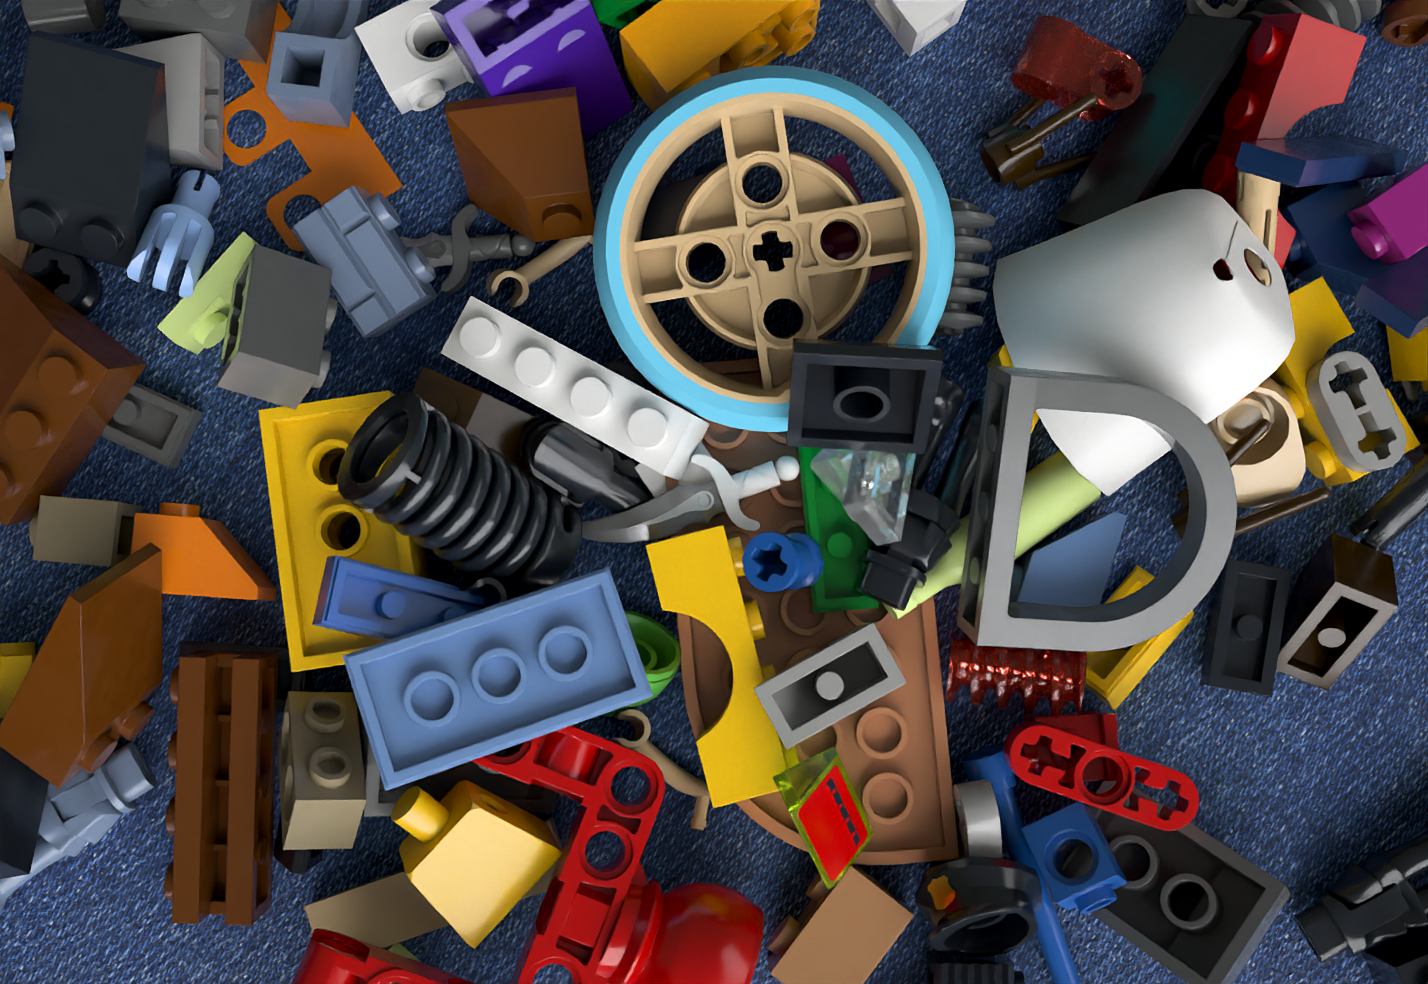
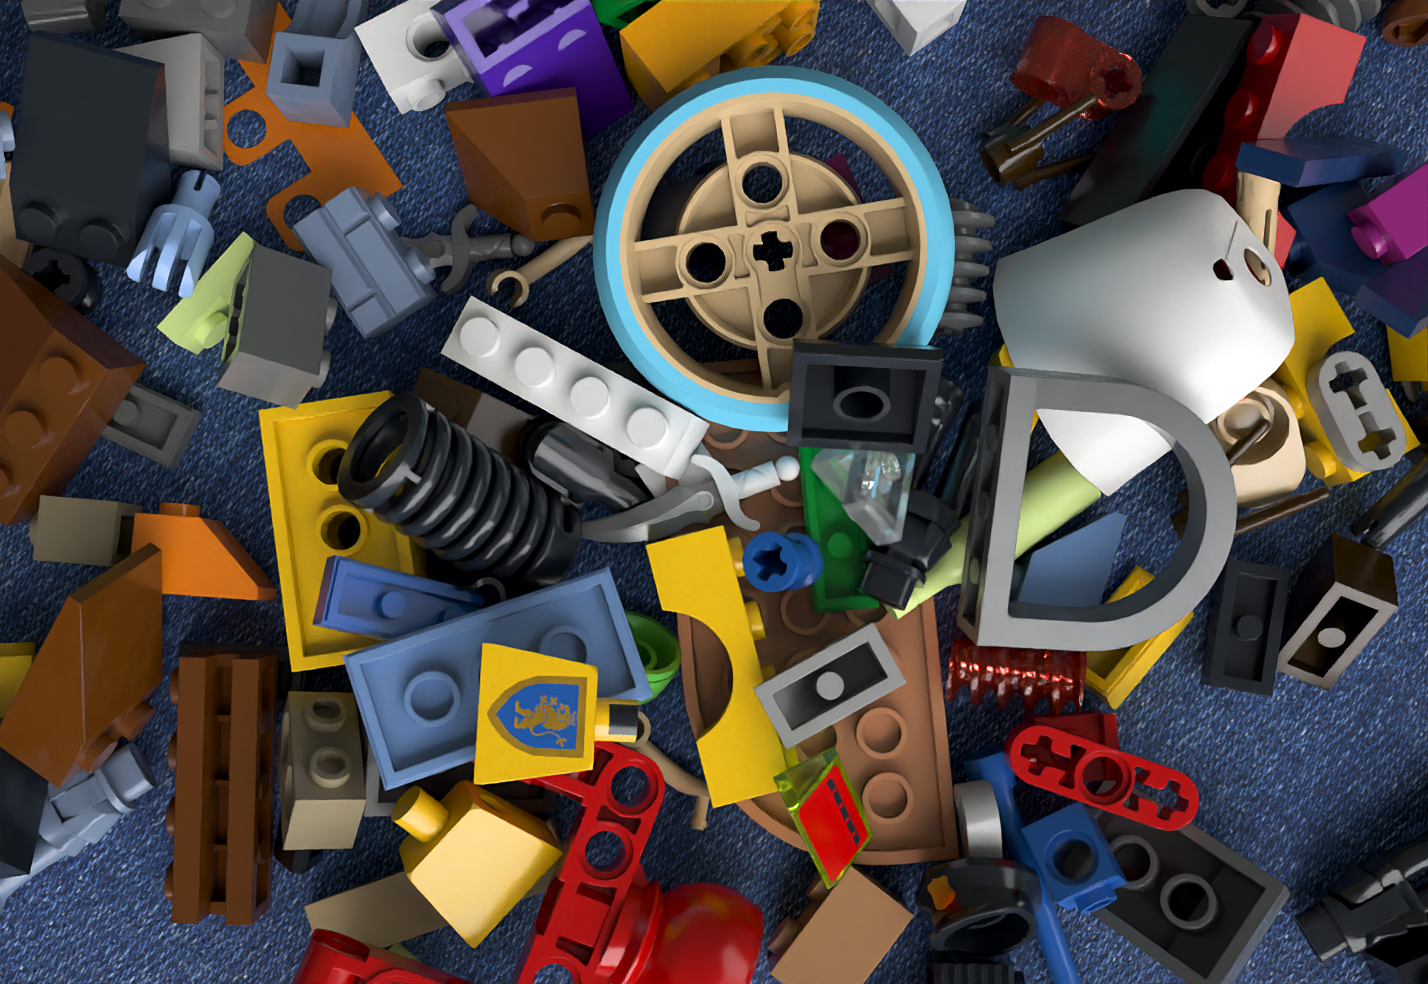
none -> torso [473,643,638,785]

